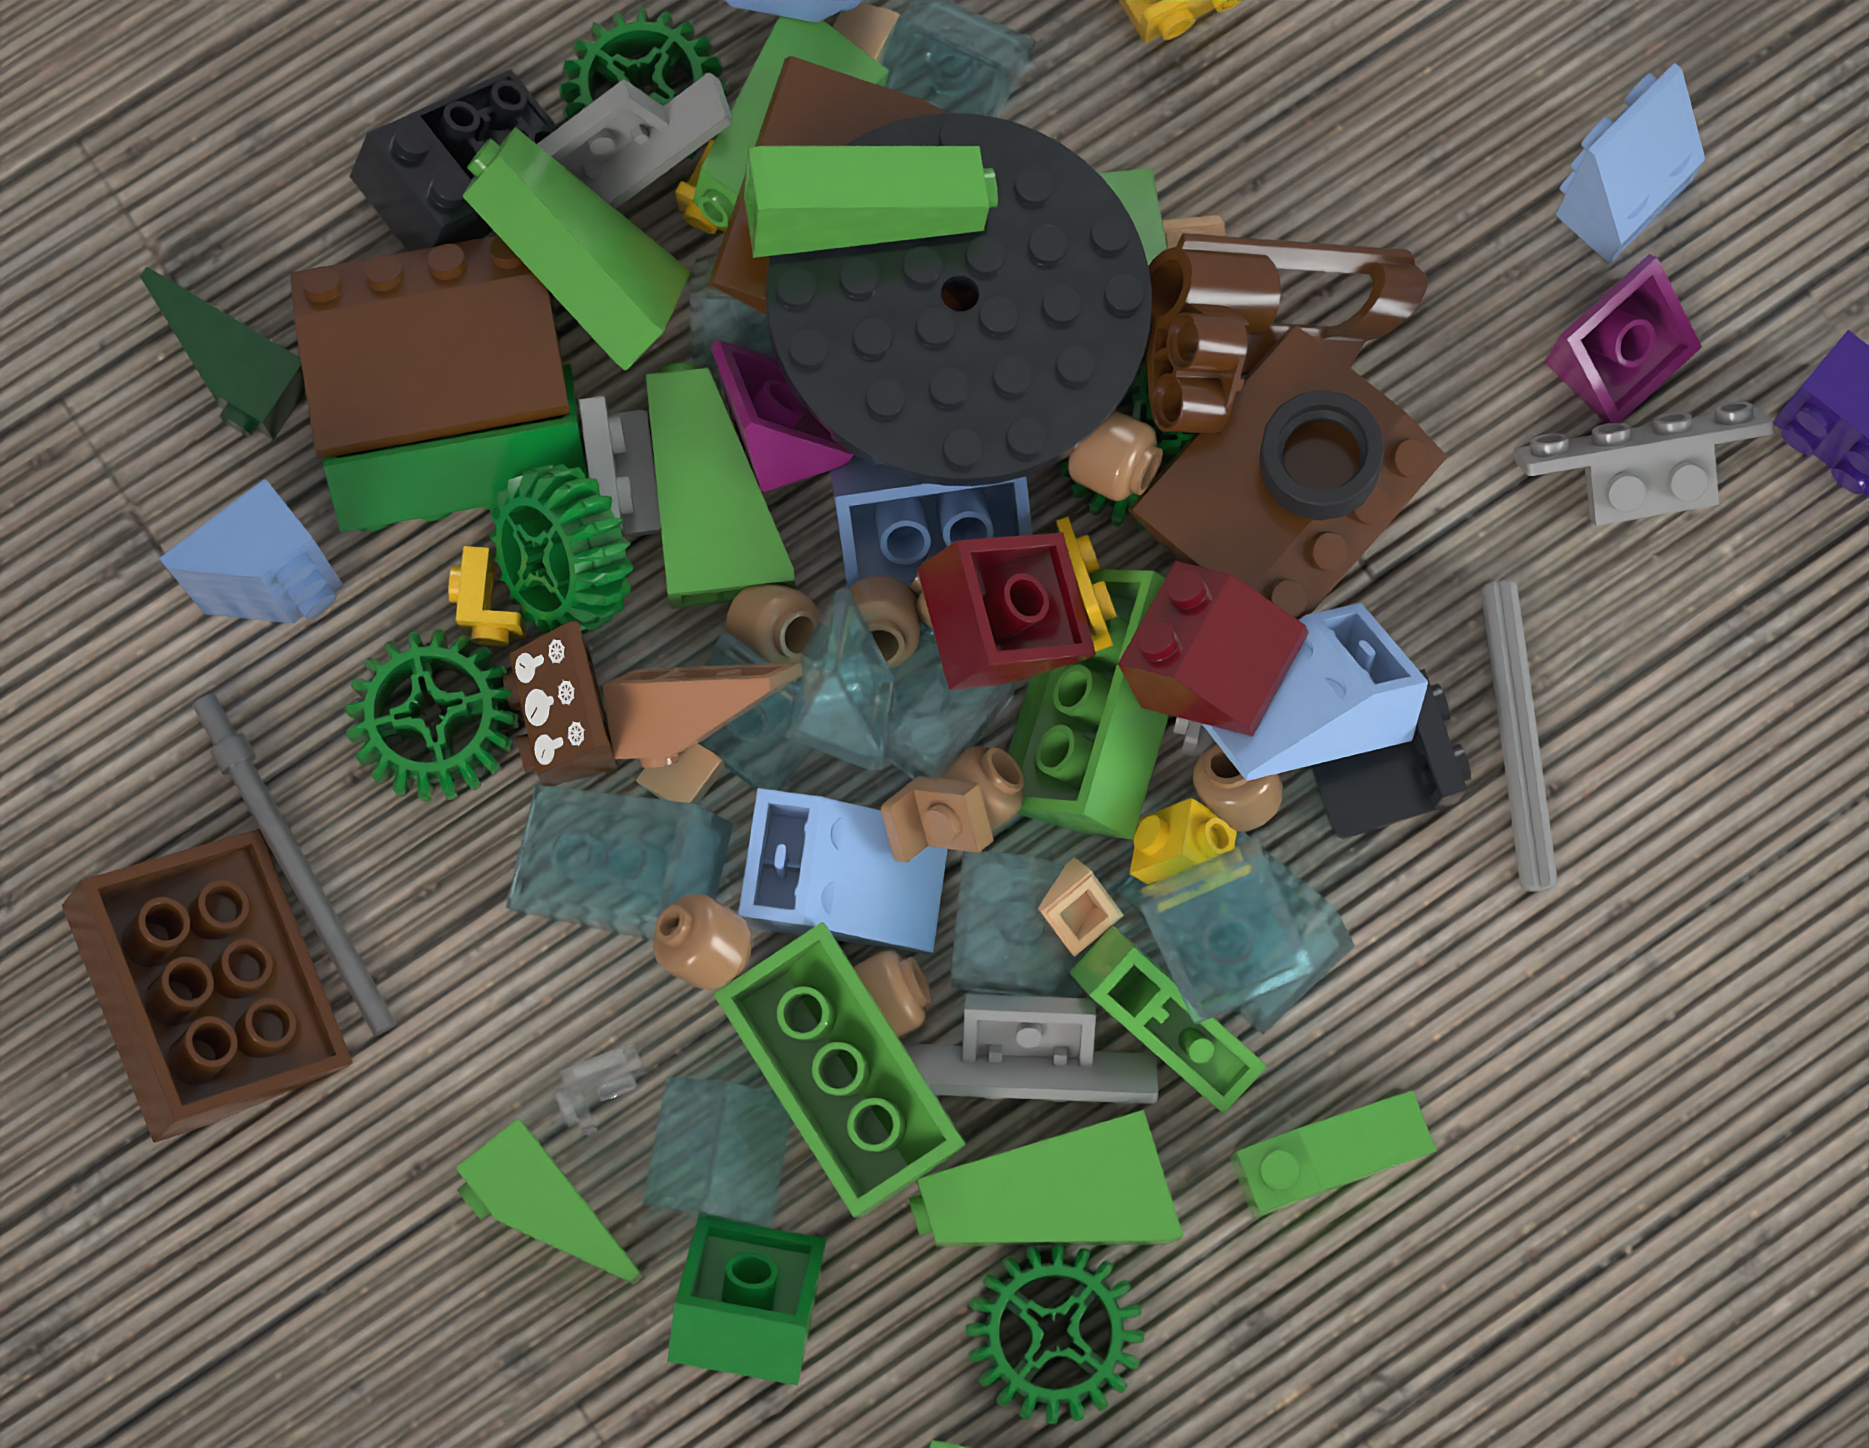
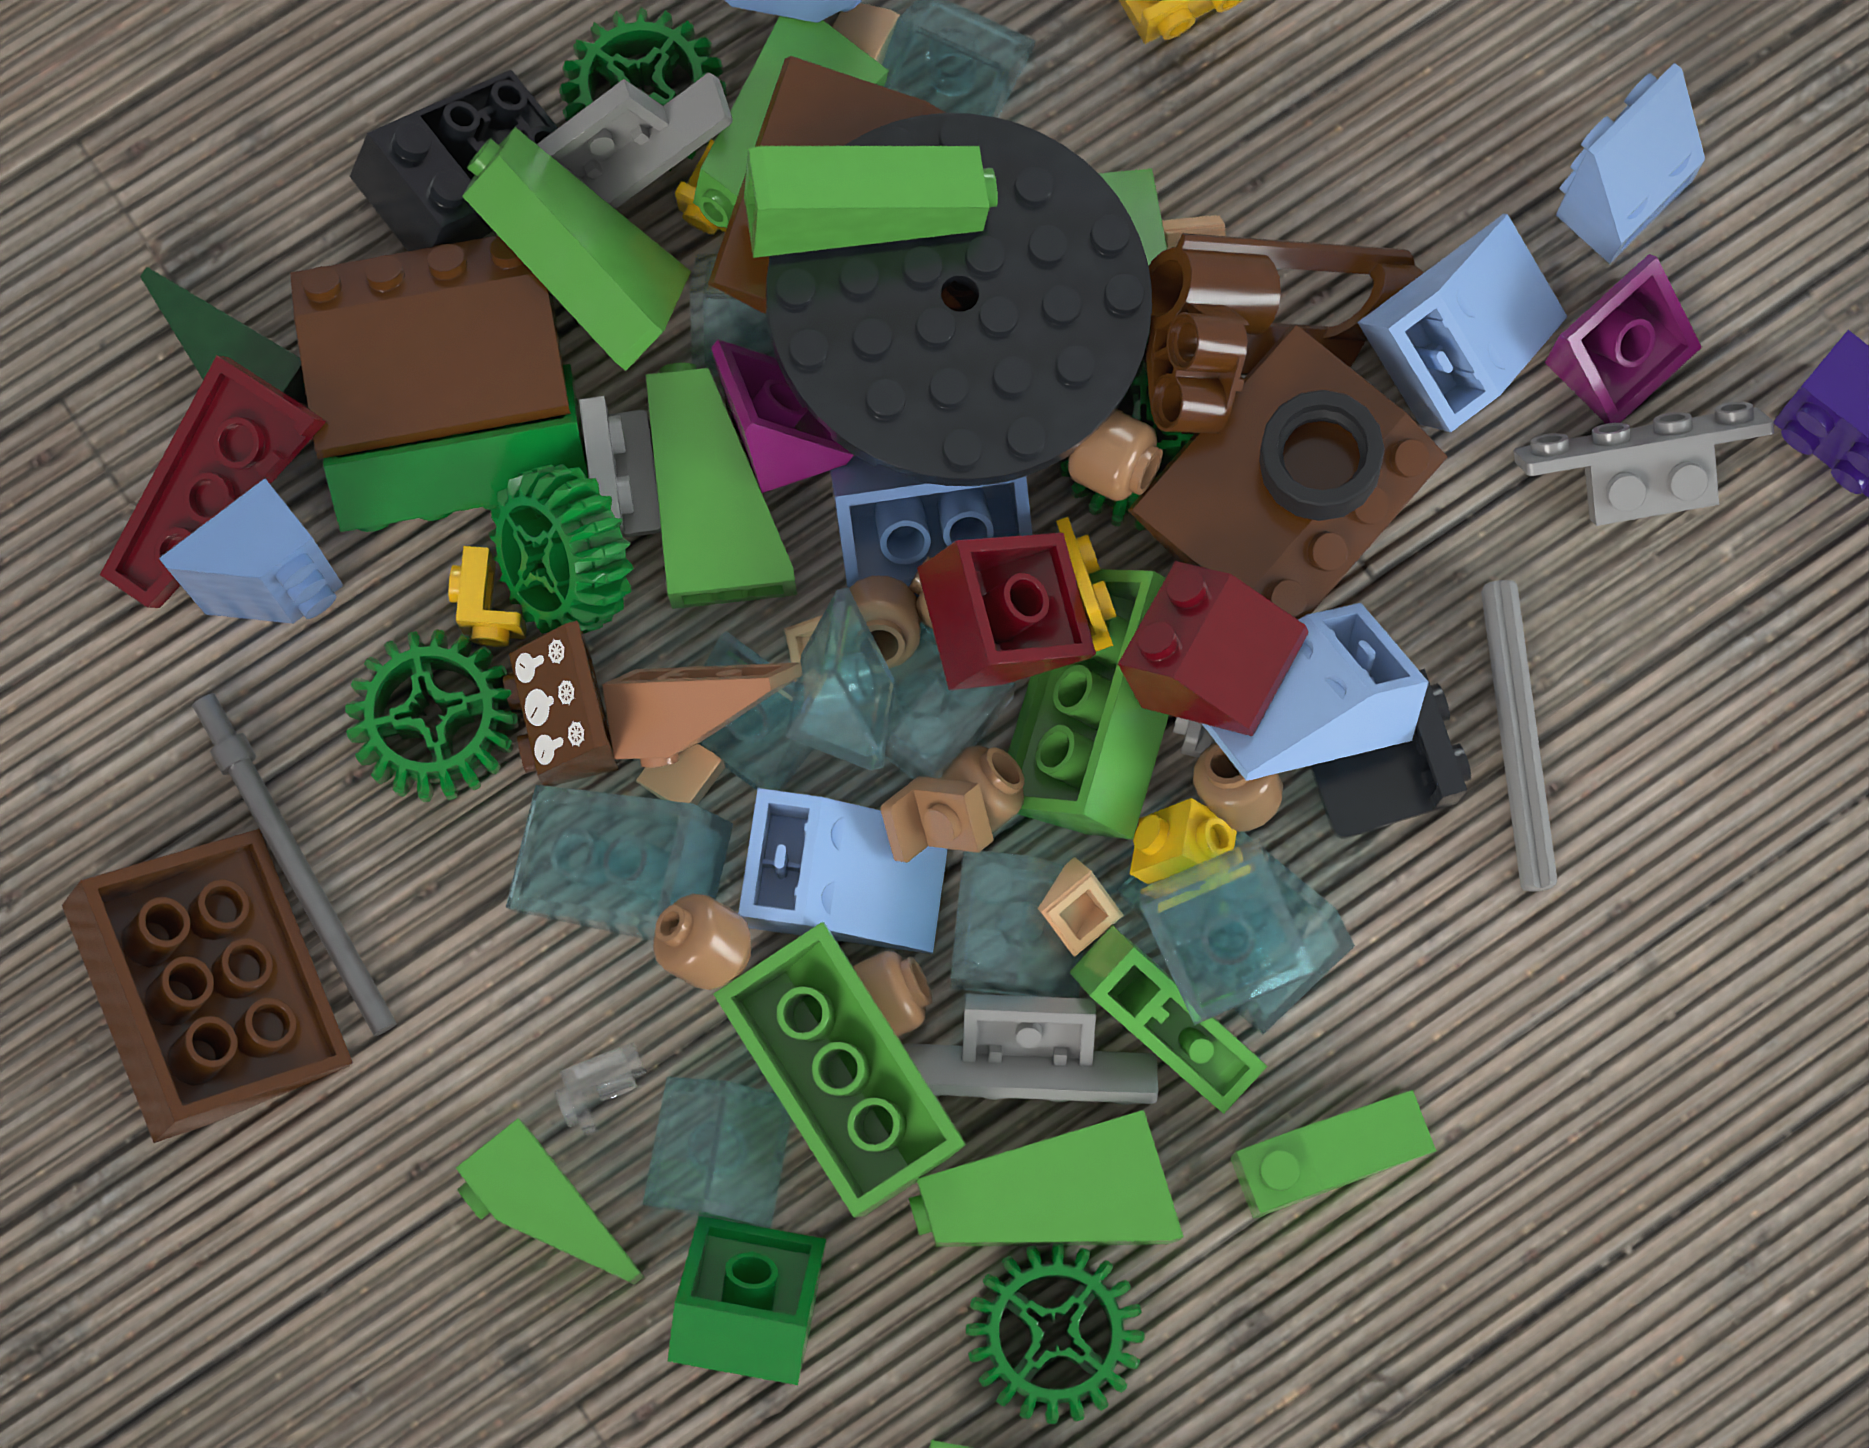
medium nougat head [726,584,821,664] -> none
none -> dark red wing [100,355,327,608]
none -> light blue slope [1357,214,1568,432]

